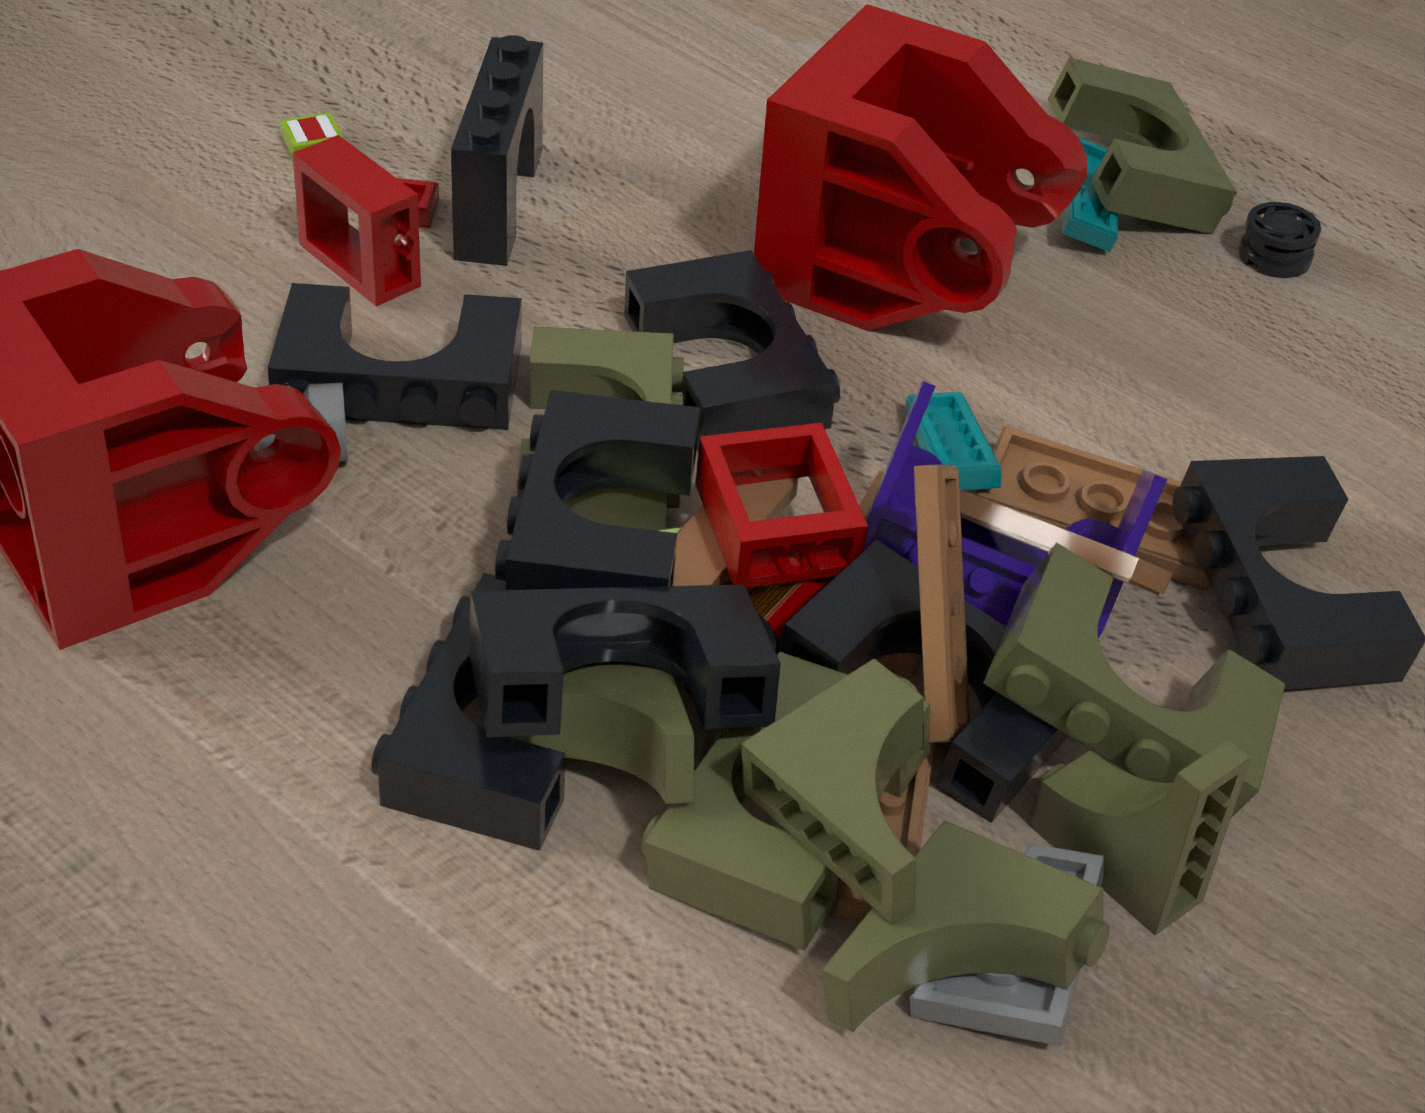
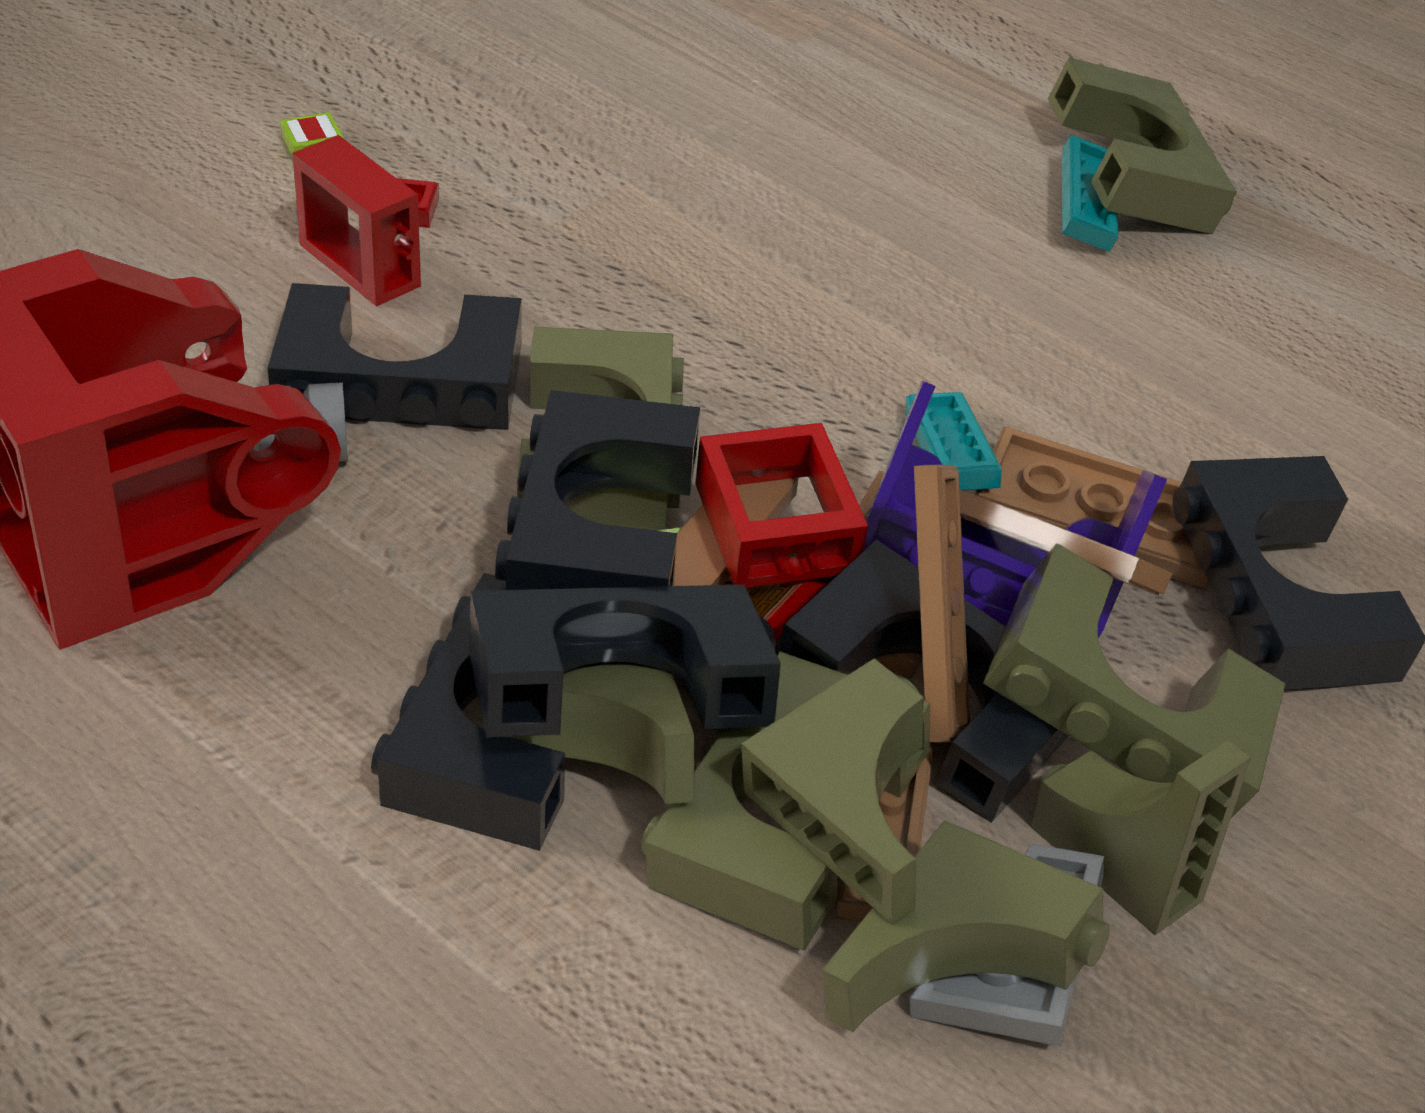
black arch [451,35,543,266] -> none
black arch [624,250,840,451] -> none
red brick [754,4,1087,331] -> none
black wheel [1239,202,1321,278] -> none

